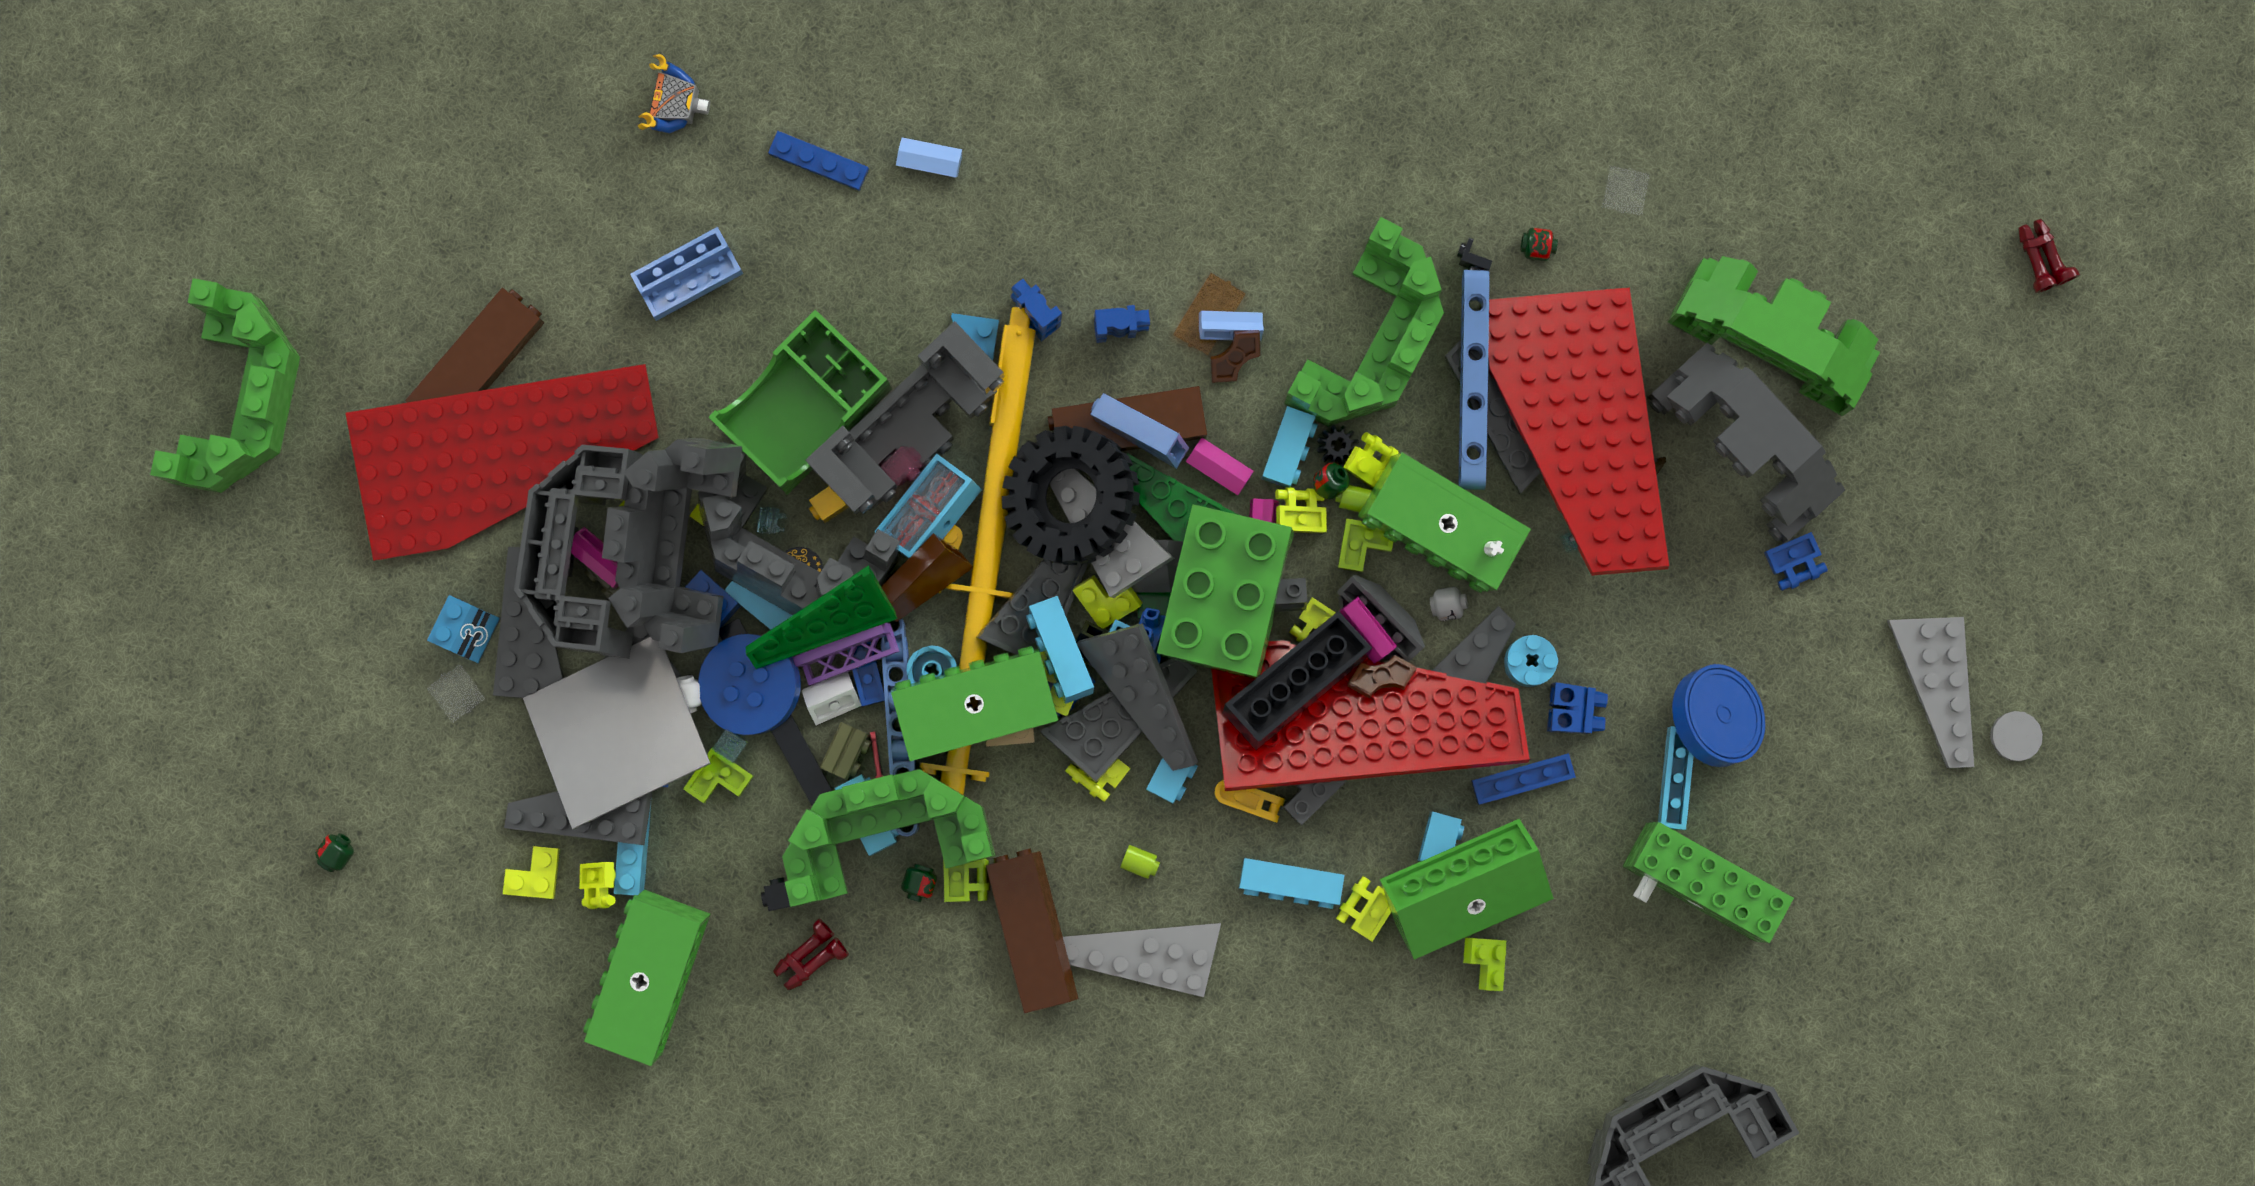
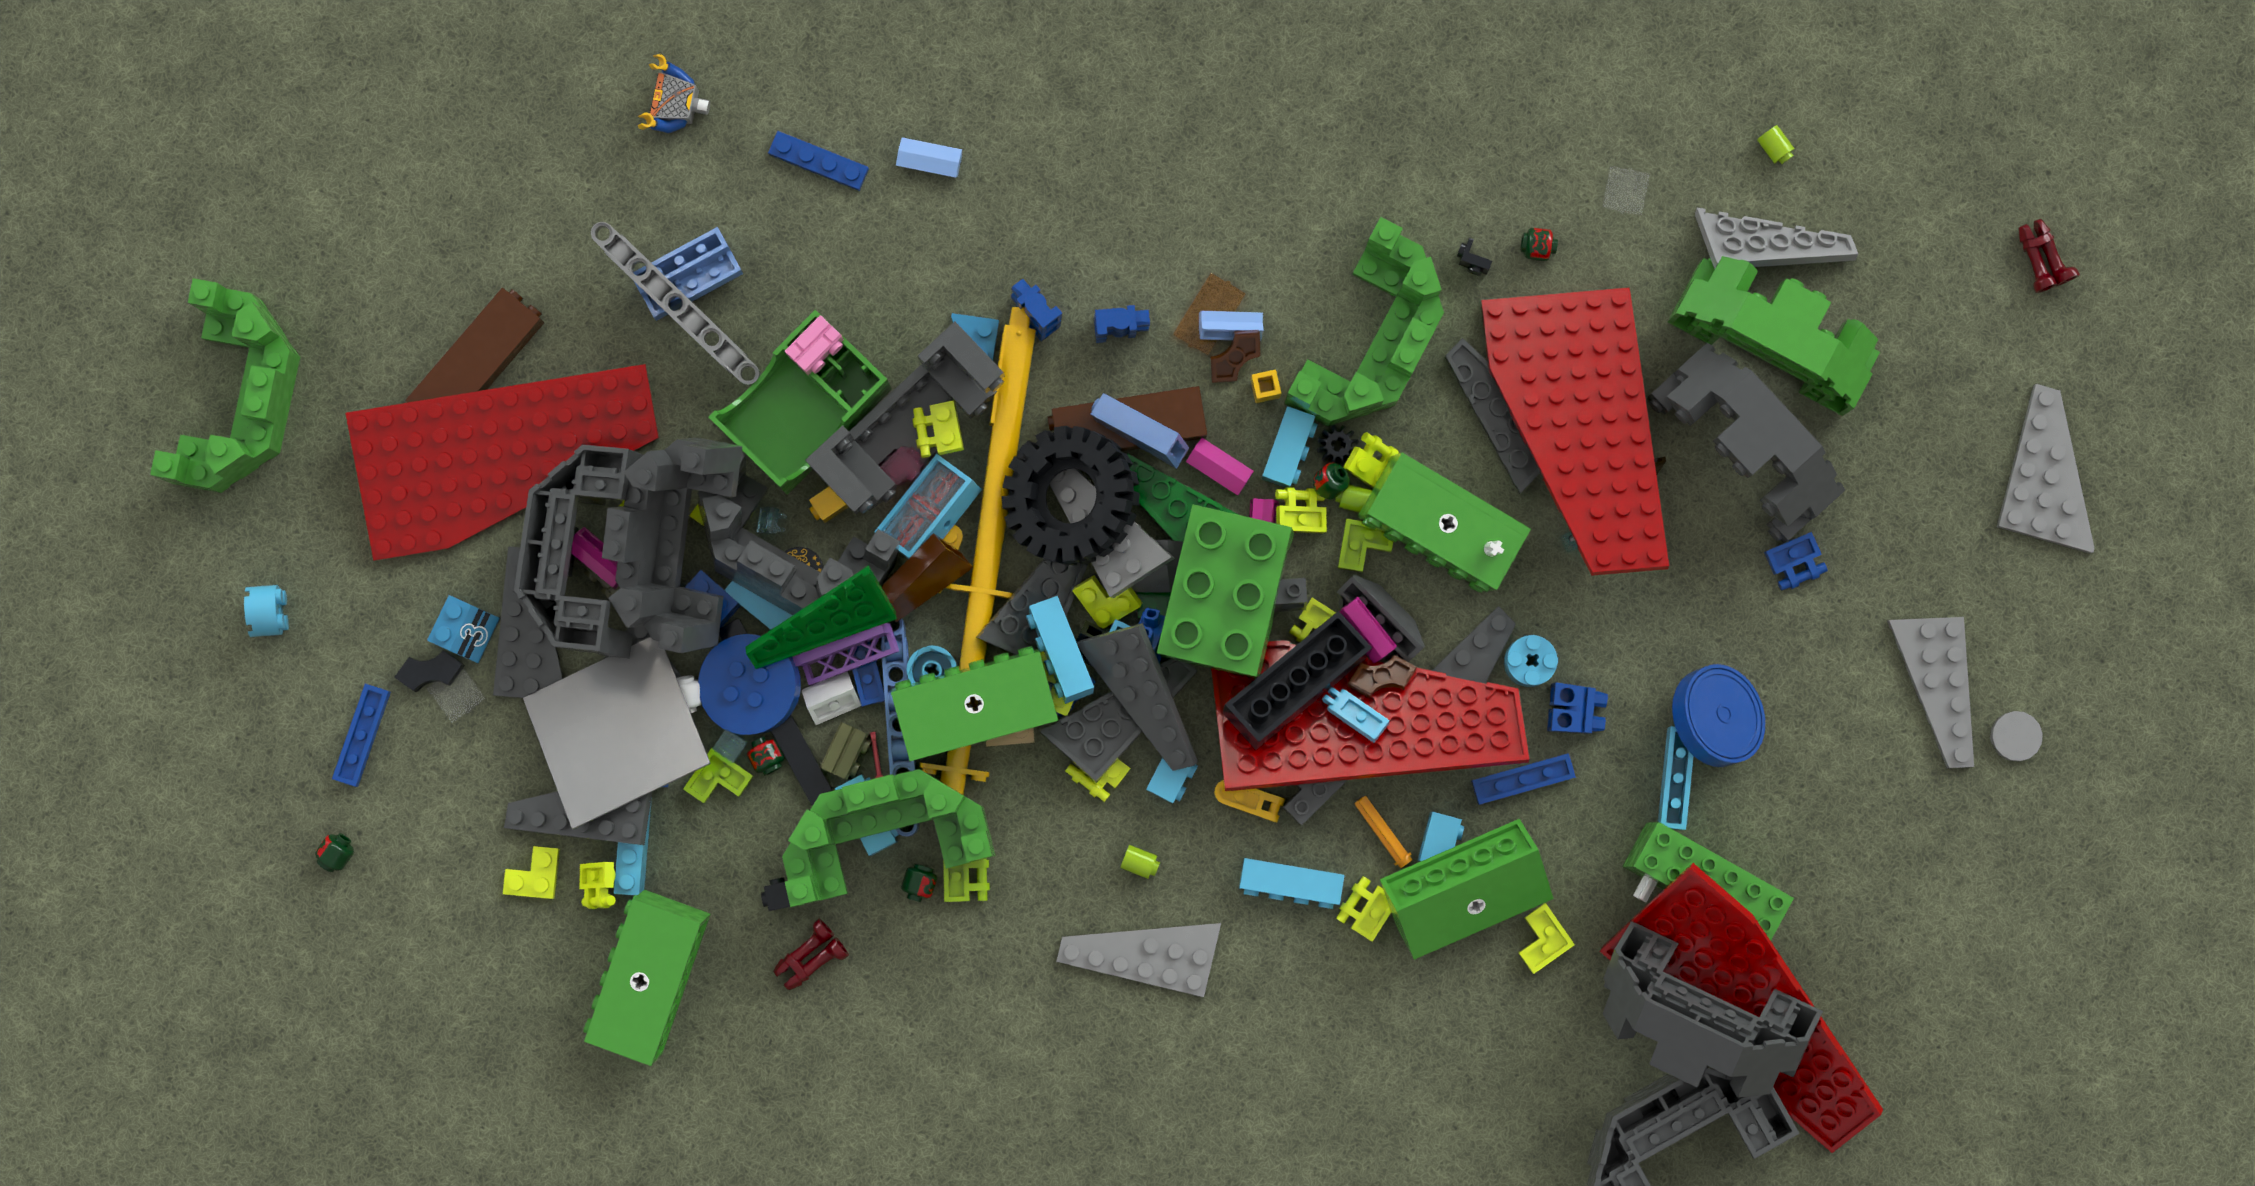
reddish brown brick [986,848,1079,1013] -> none
light grey head [1430,587,1468,621] -> none
medium blue beam [1459,270,1489,490] -> none
lime plate [1463,938,1507,991] -> none
none -> medium azure brick [244,585,289,637]
none -> blue plate [332,684,391,787]
none -> black tile [395,650,465,692]
none -> light grey beam [591,222,761,386]
none -> dark green head [747,737,784,776]
none -> bright pink brick [785,315,844,375]
none -> neon yellow plate [912,400,964,458]
none -> yellow brick [1250,369,1281,403]
none -> medium azure hinge [1322,687,1390,743]
none -> light orange axle [1355,796,1413,869]
none -> neon yellow plate [1518,903,1575,974]
none -> red wing [1600,863,1883,1153]
none -> dark grey brick [1602,921,1823,1098]
none -> light grey wing [1695,208,1858,269]
none -> lime brick [1757,125,1795,165]
none -> light grey wing [1997,384,2094,554]

